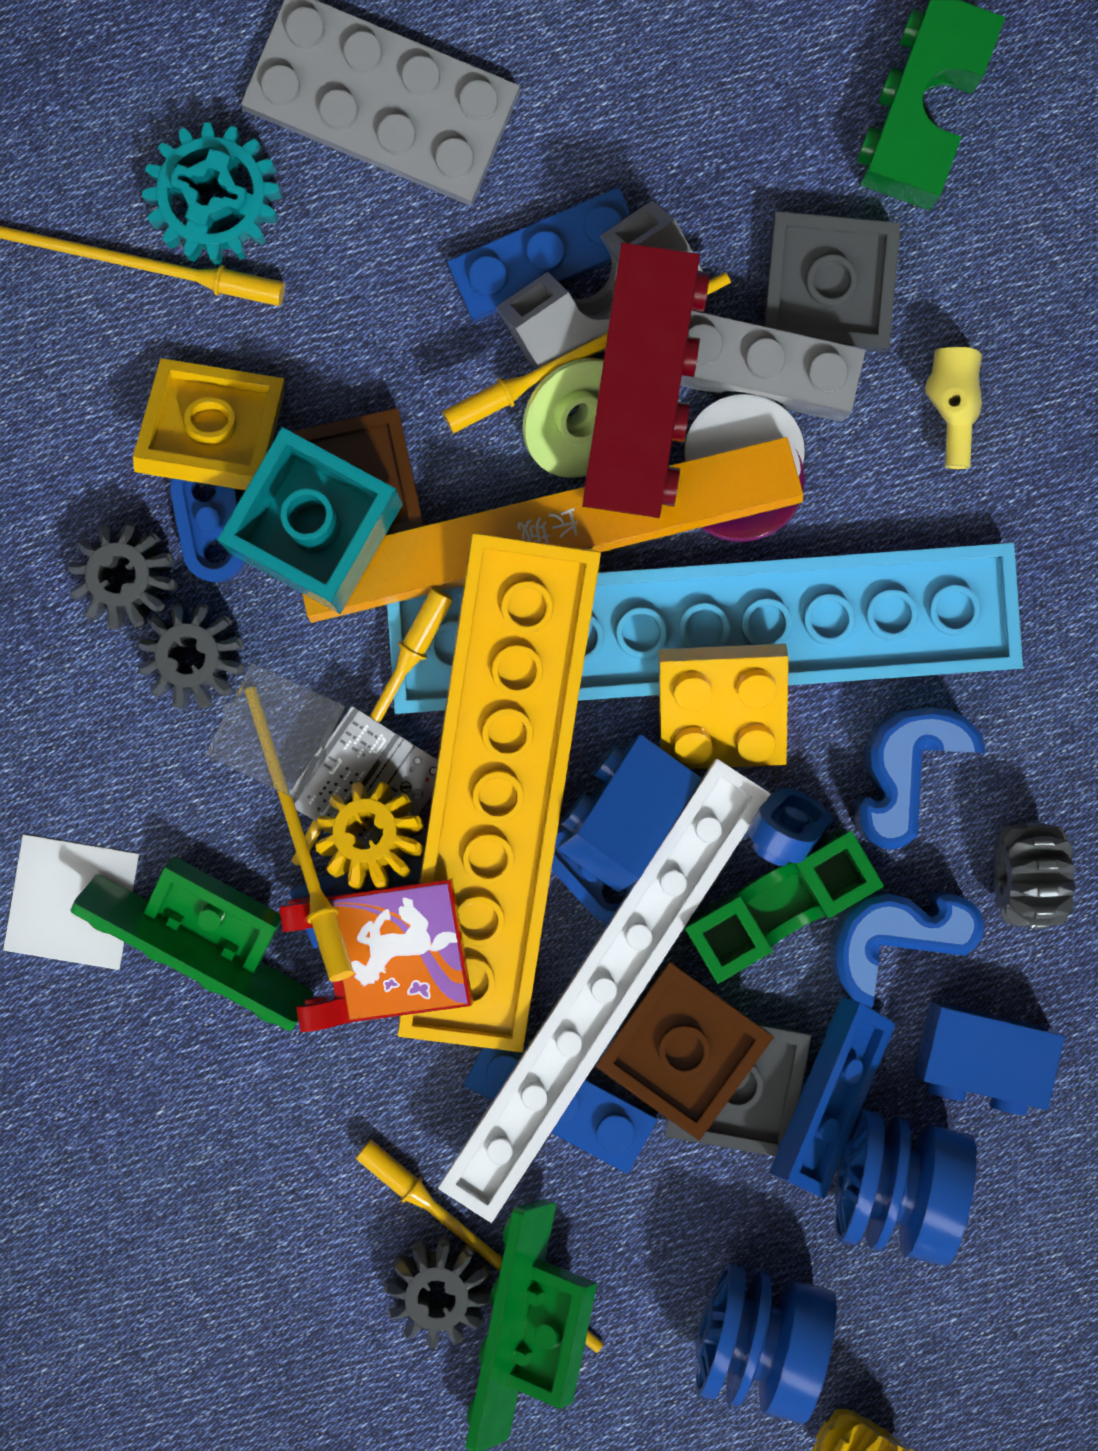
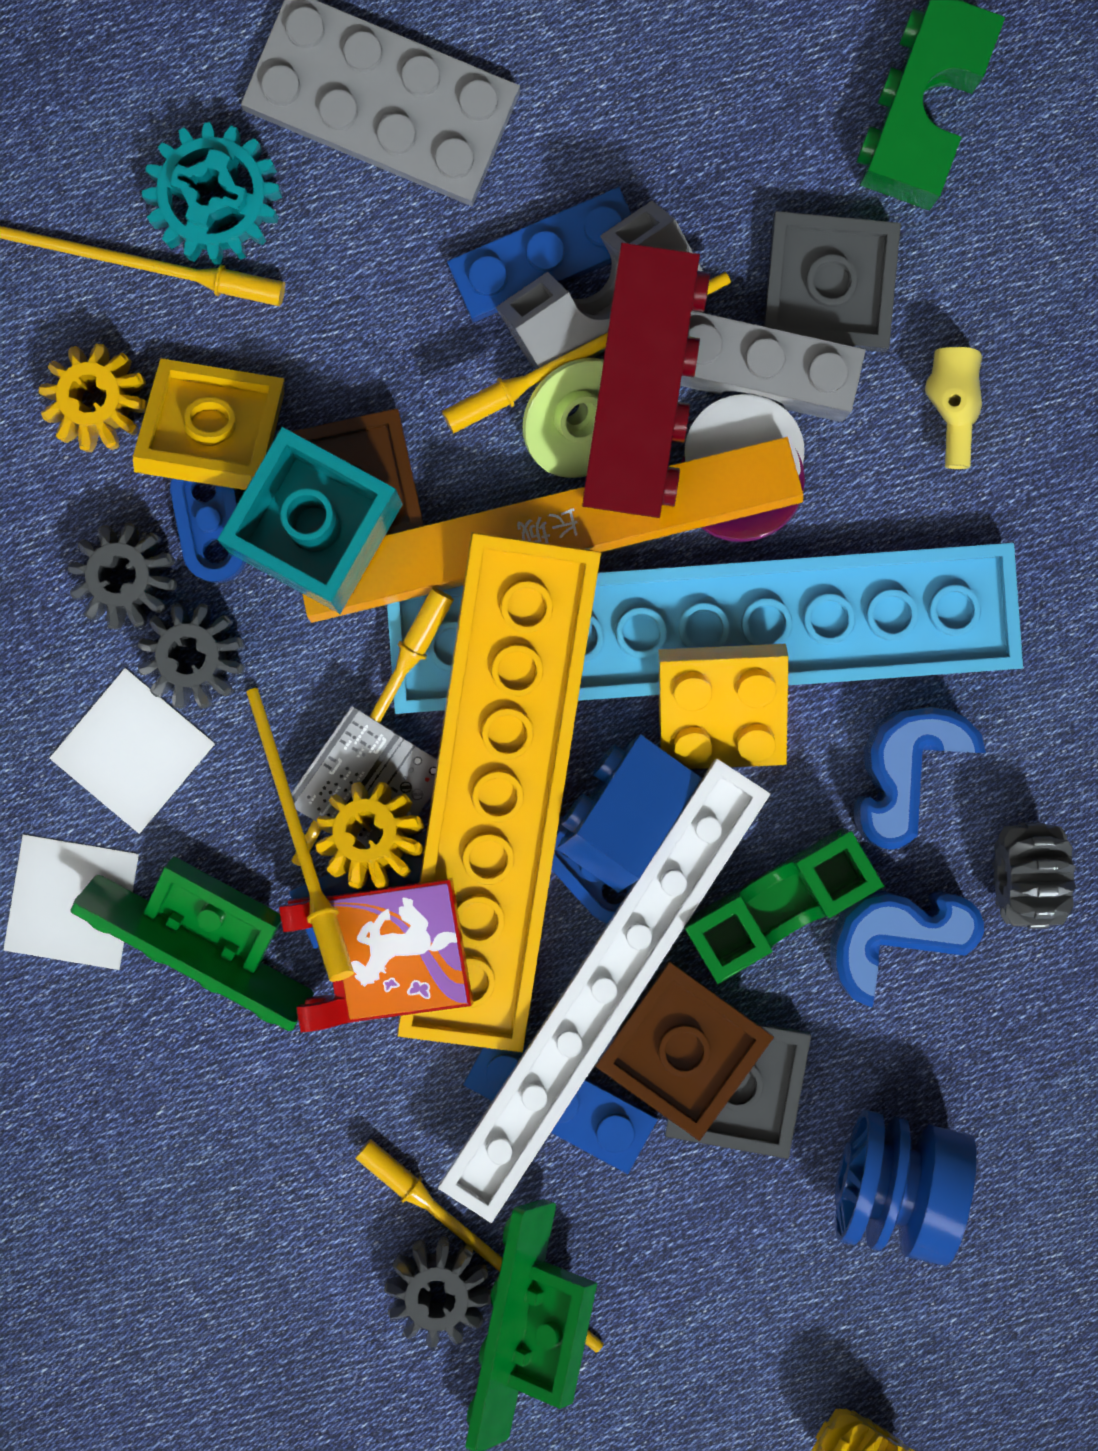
clear piece [205,663,345,800] -> none
blue wheel [695,1263,837,1424] -> none
blue plate [747,788,833,866] -> none
blue plate [769,997,896,1199] -> none
blue brick [914,1000,1065,1116] -> none
none -> yellow gear [39,344,148,452]
none -> white sticker [50,668,215,834]

